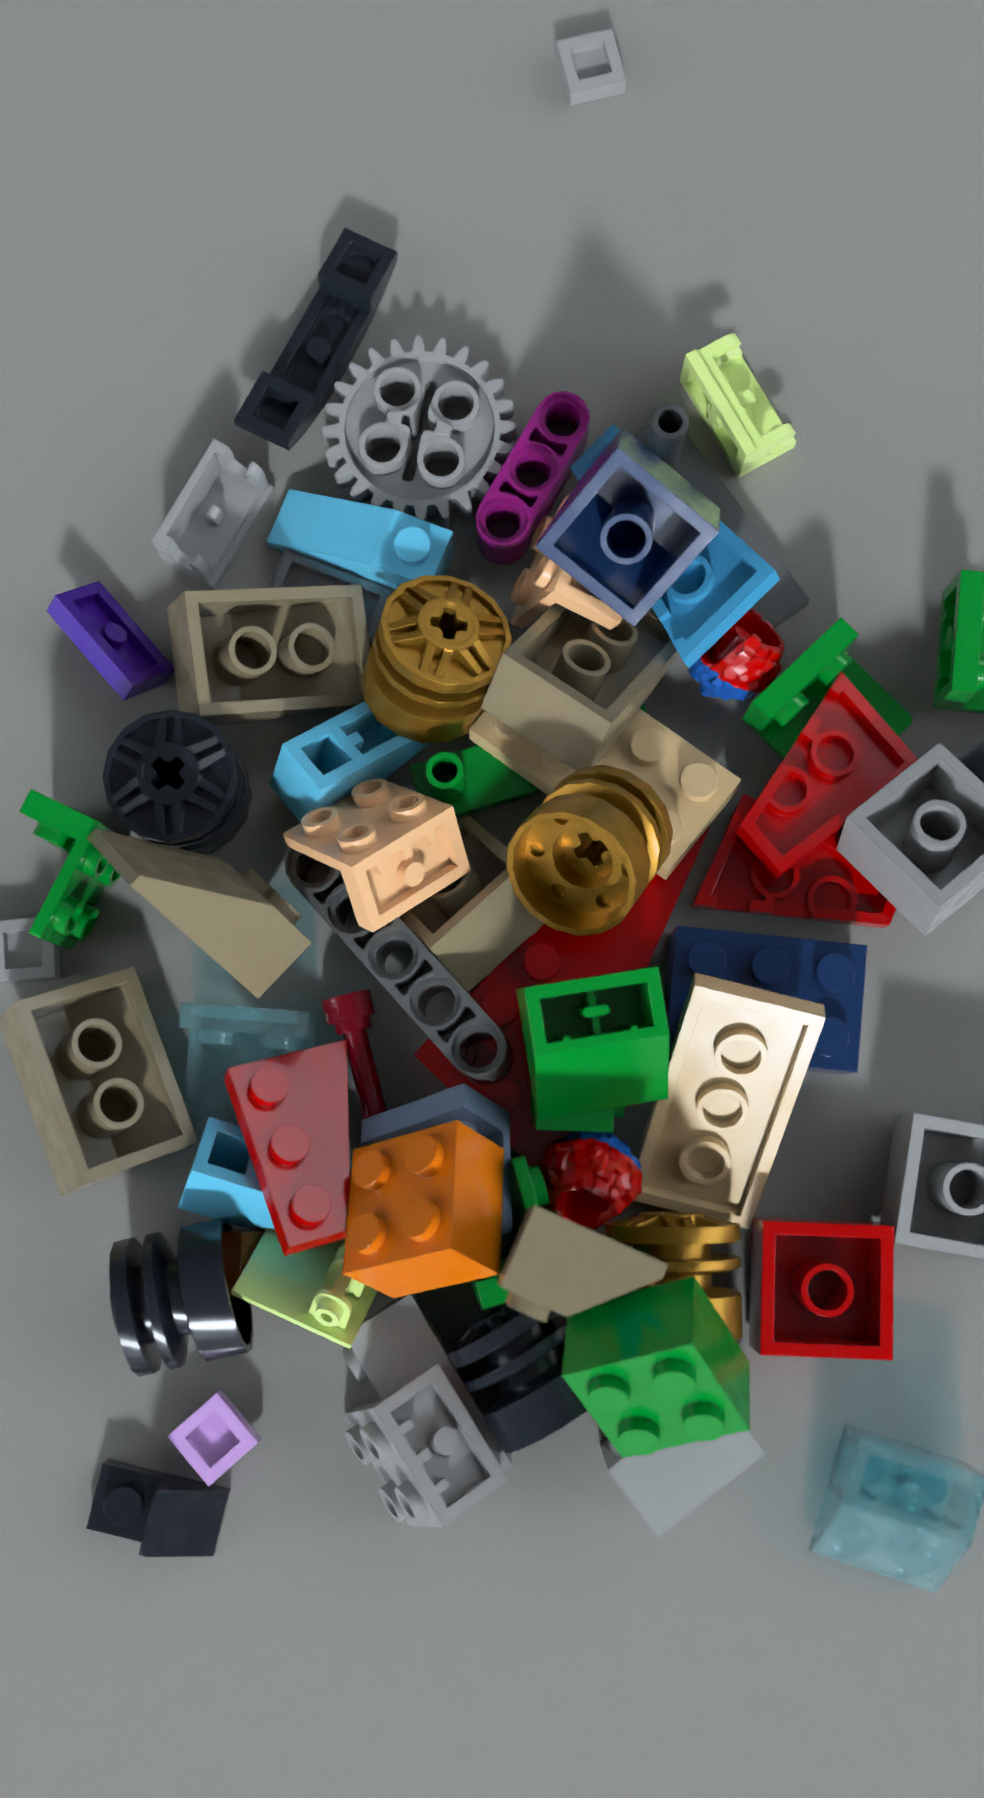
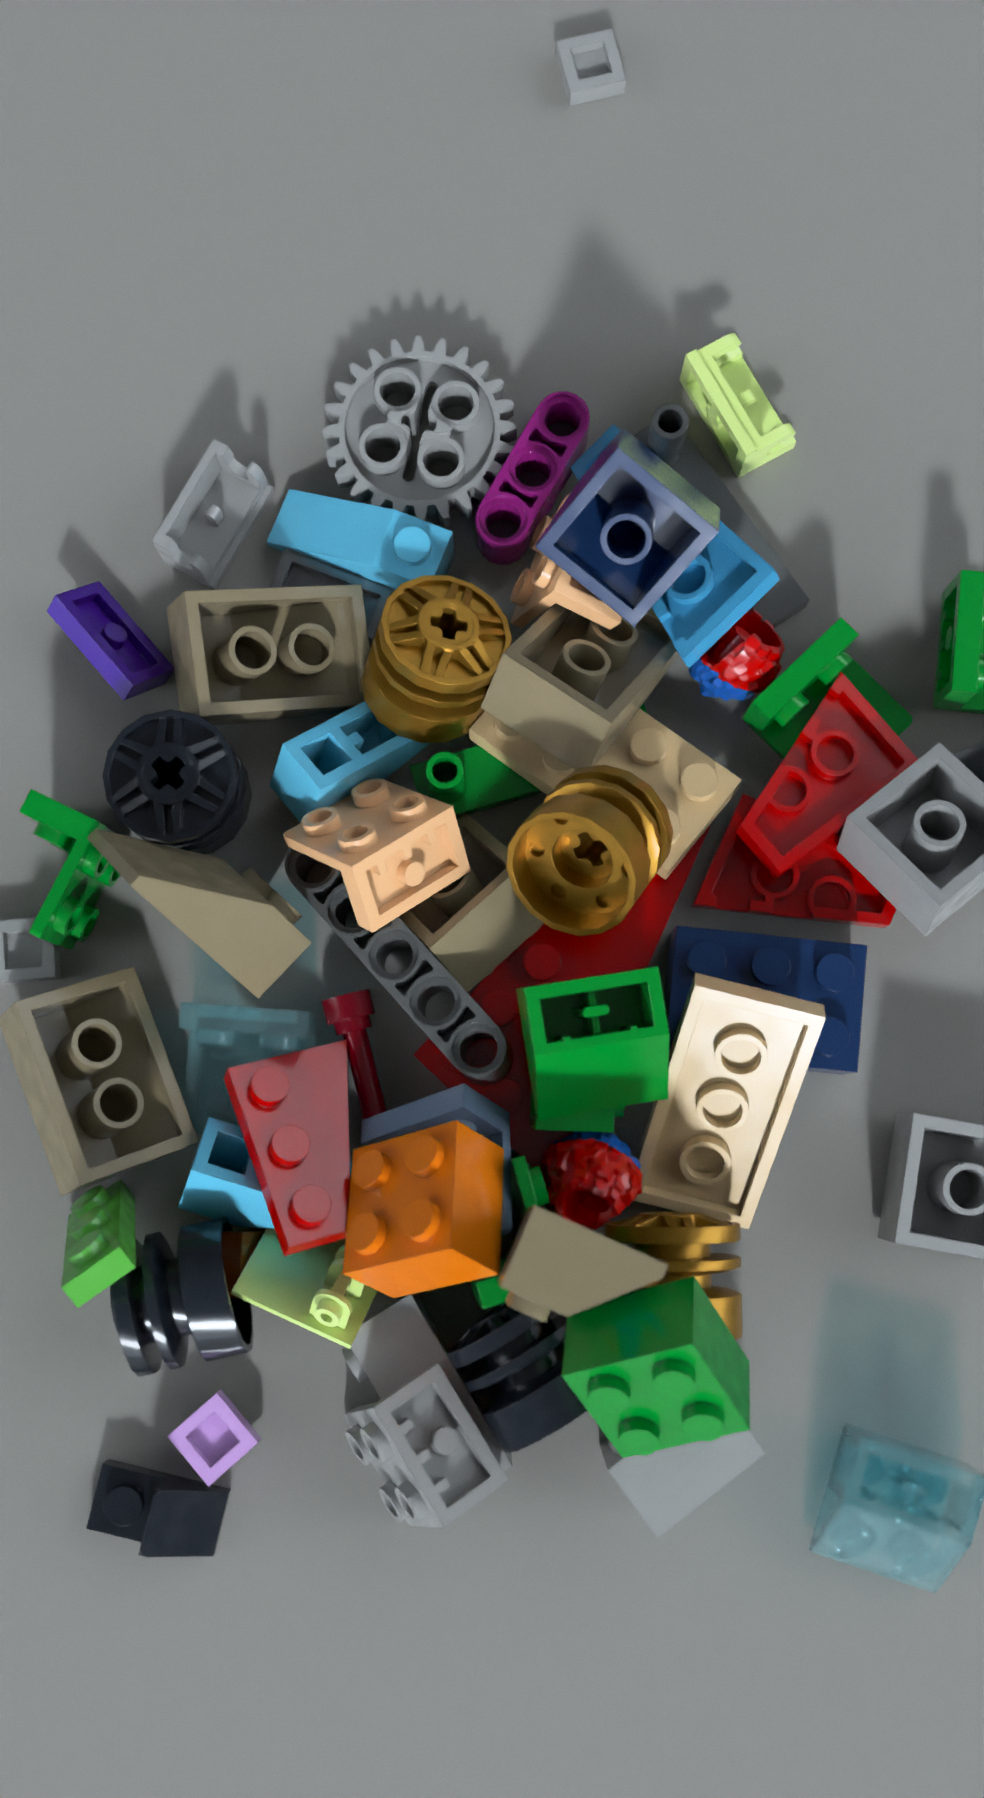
black slope [234,228,398,451] -> none
red brick [749,1217,894,1361] -> none
none -> bright green plate [61,1179,136,1308]

